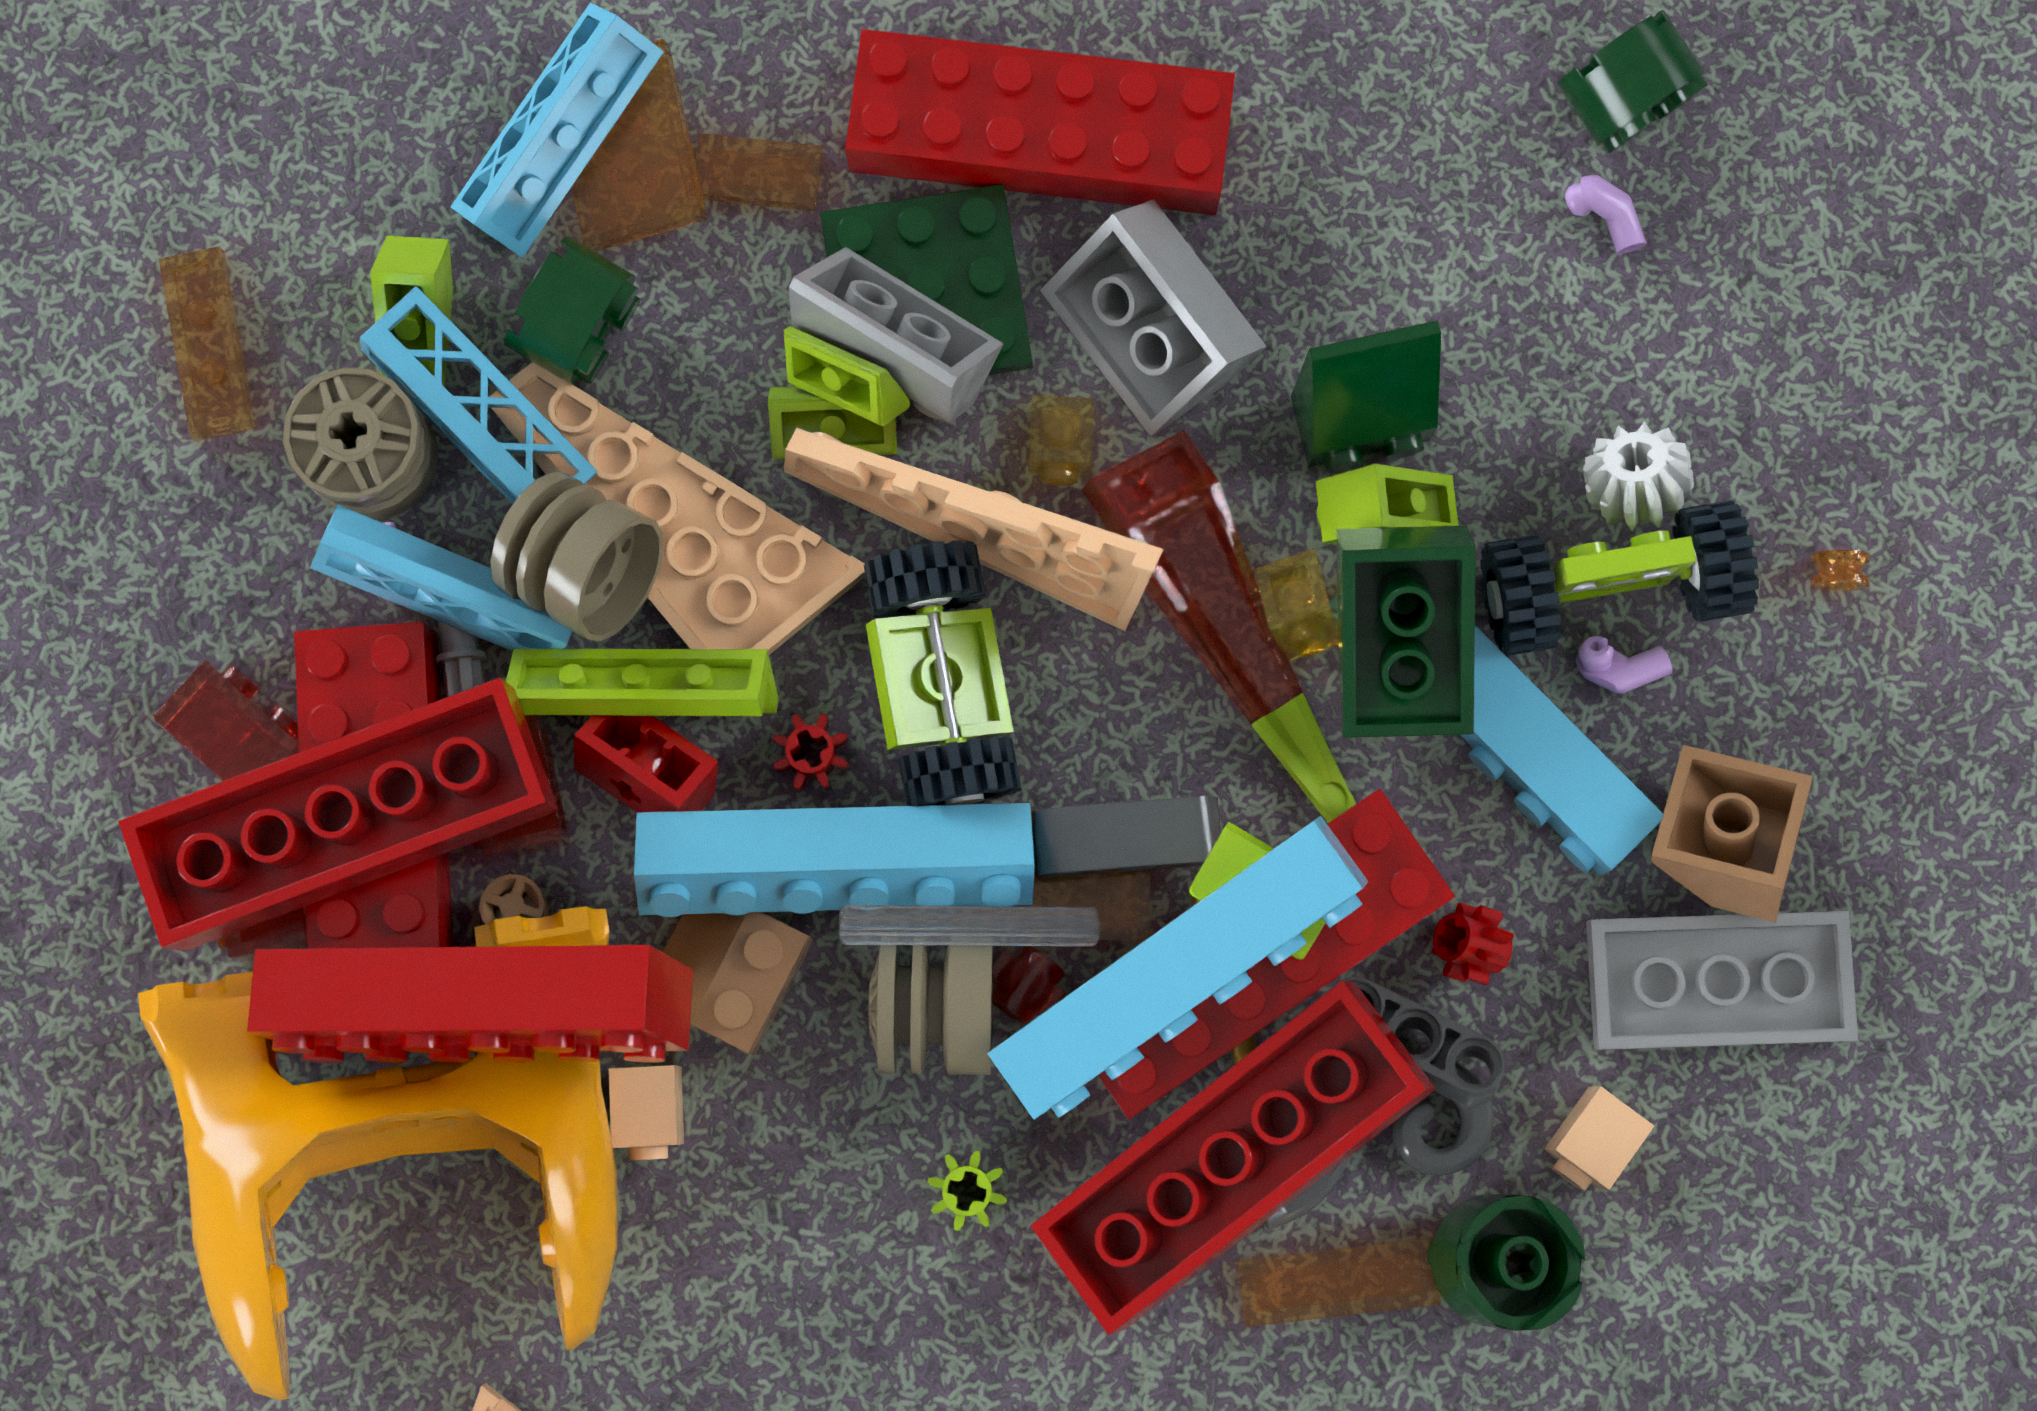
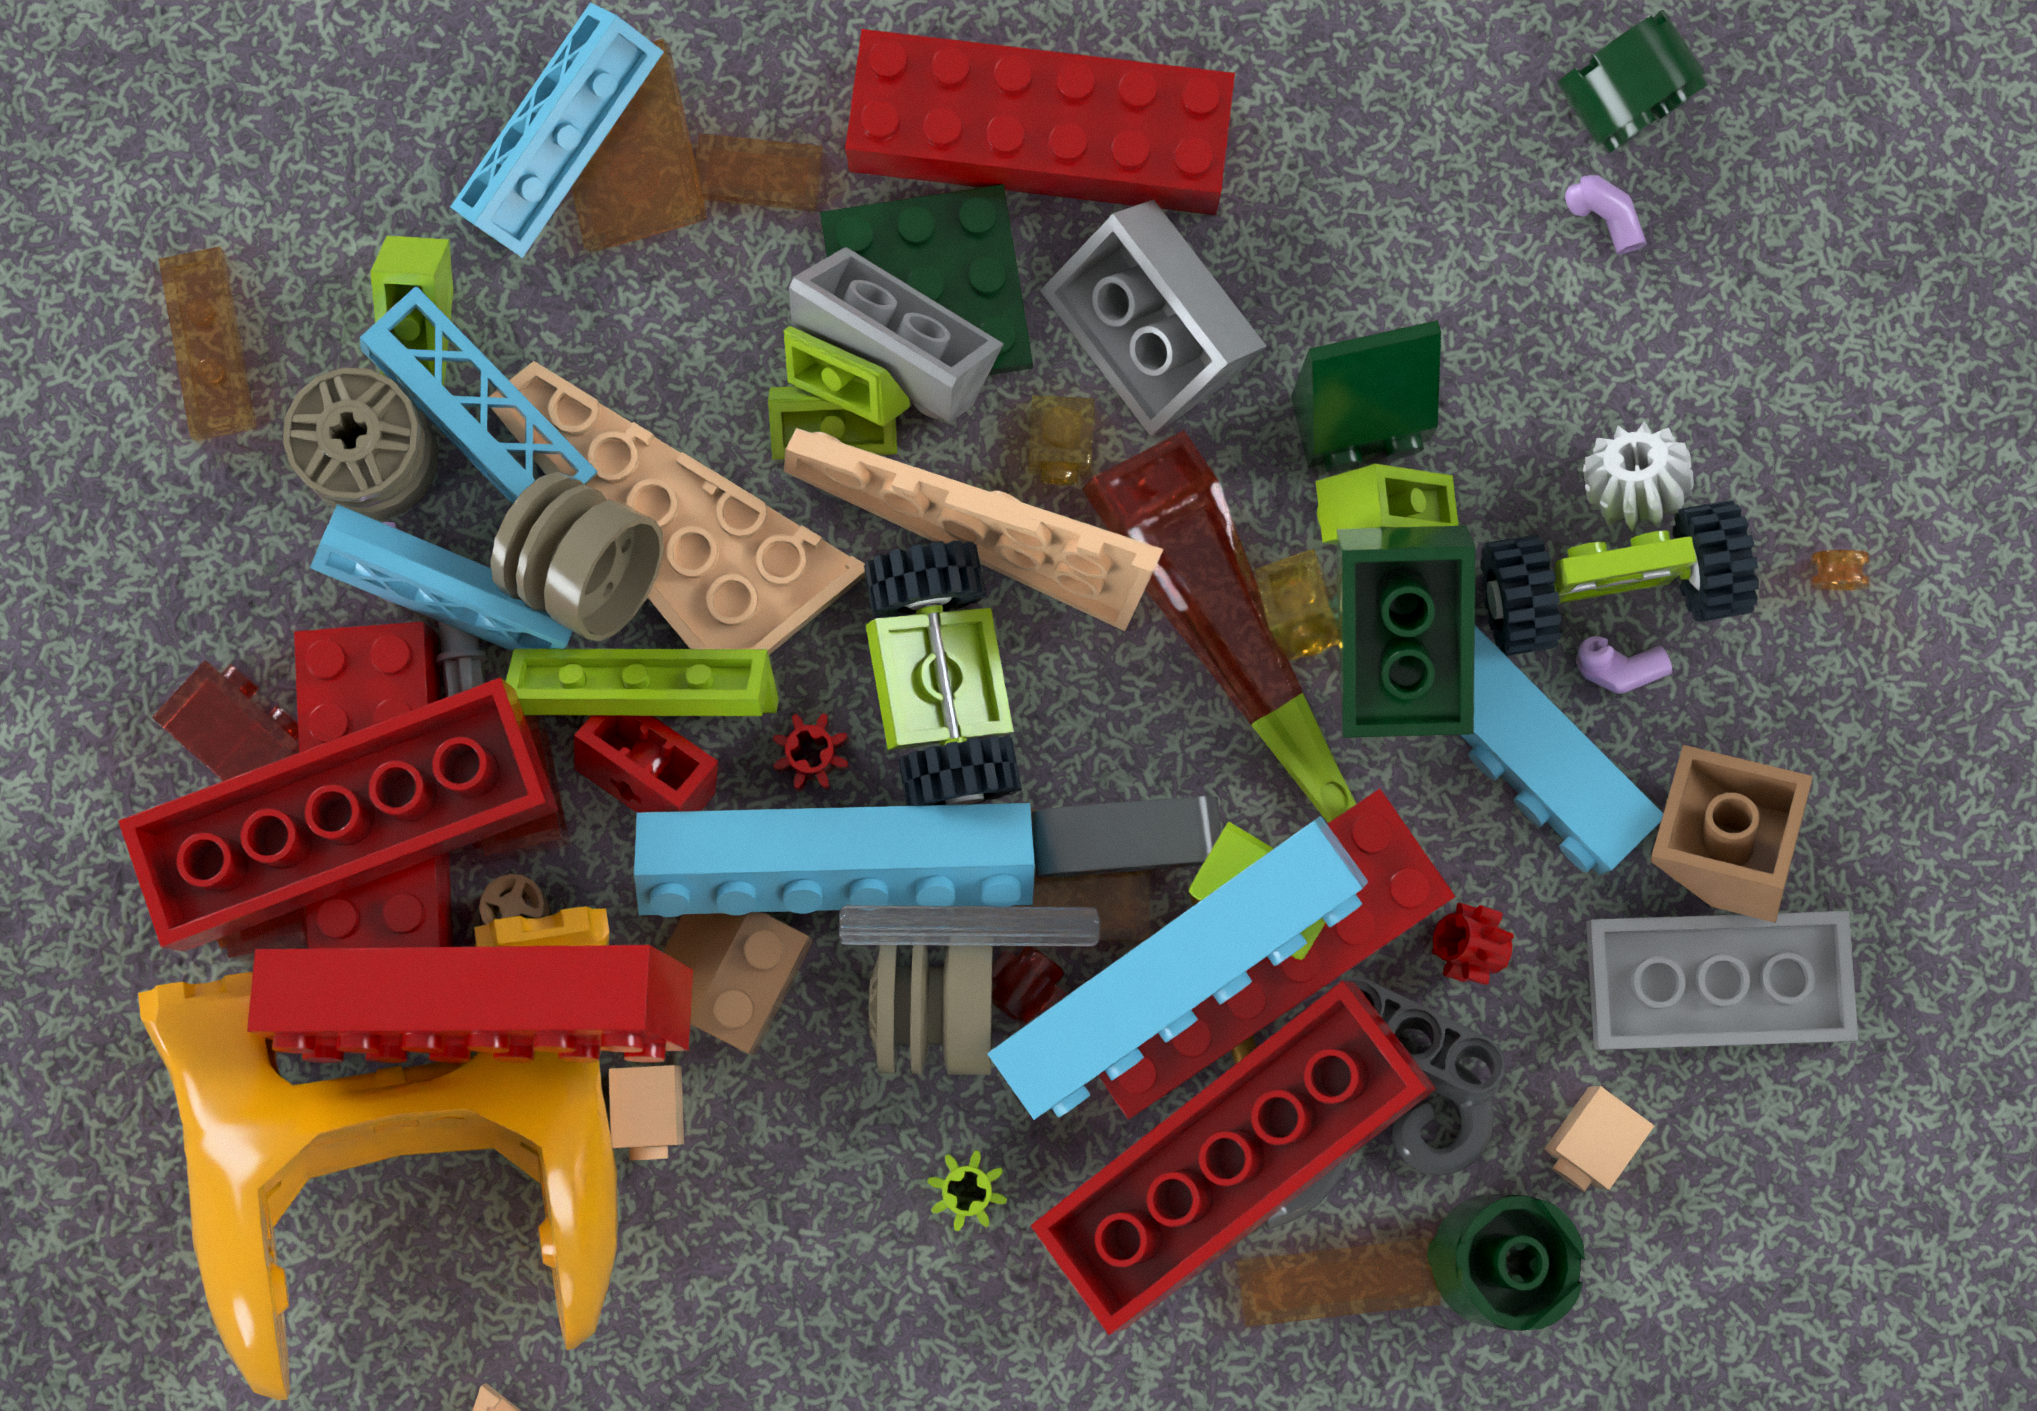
dark green brick [504,236,641,385] -> none

